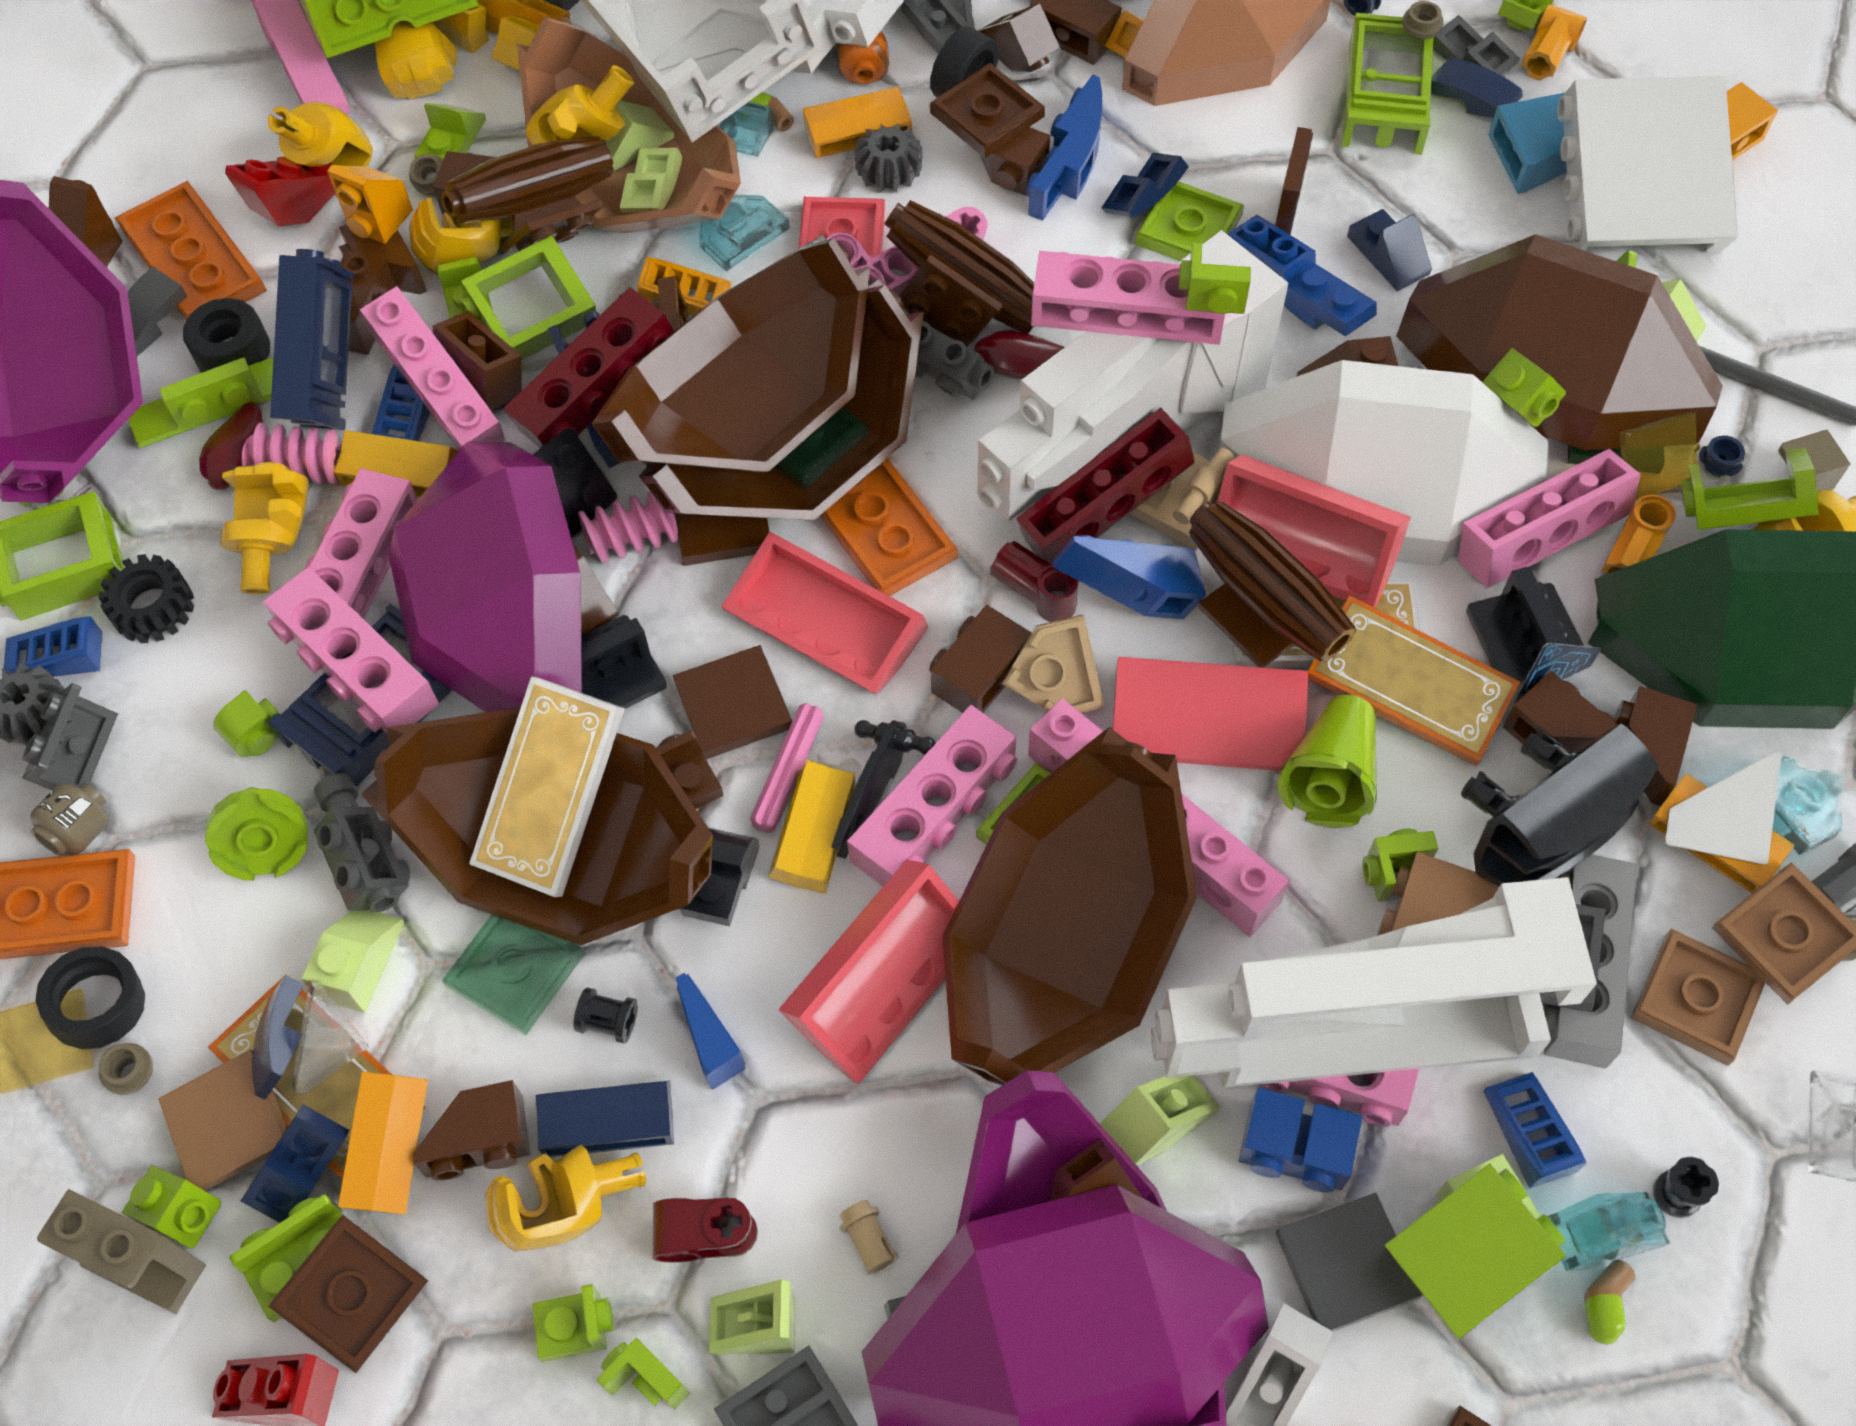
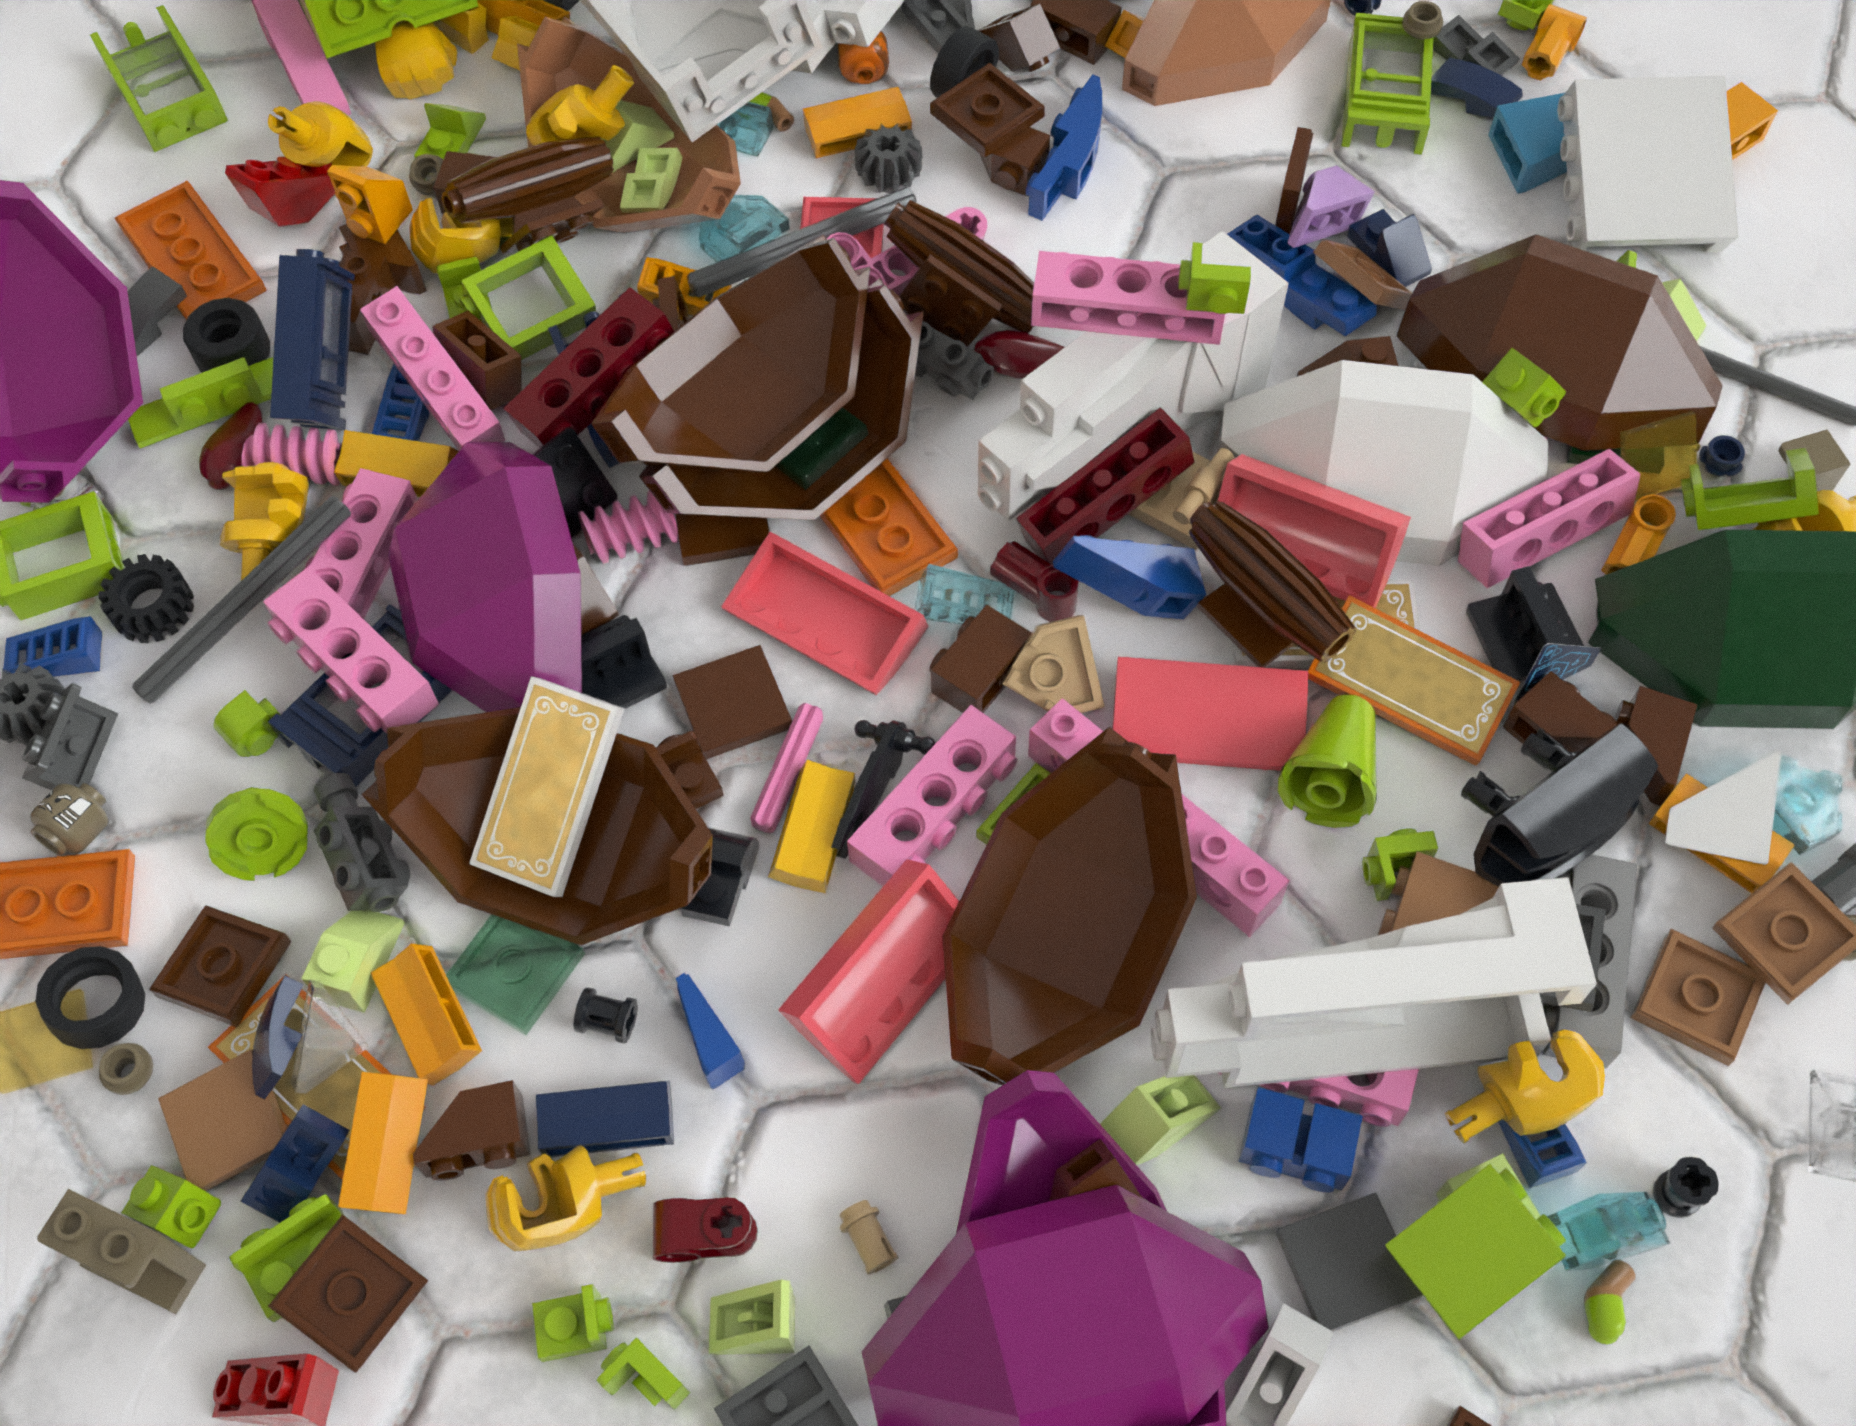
reddish brown slope [48,176,123,267] -> none
dark blue slope [1101,153,1189,217] -> none
lime tile [1135,182,1244,261] -> none
none -> door [90,5,228,152]
none -> dark grey axle [132,496,351,704]
none -> reddish brown tile [149,905,292,1027]
none -> light orange piece [371,943,482,1086]
none -> dark grey axle [687,187,917,297]
none -> clear light blue slope [915,564,1015,624]
none -> lavender slope [1288,165,1375,248]
none -> medium nougat tile [1313,240,1412,310]
none -> yellow piece [1445,1029,1605,1143]

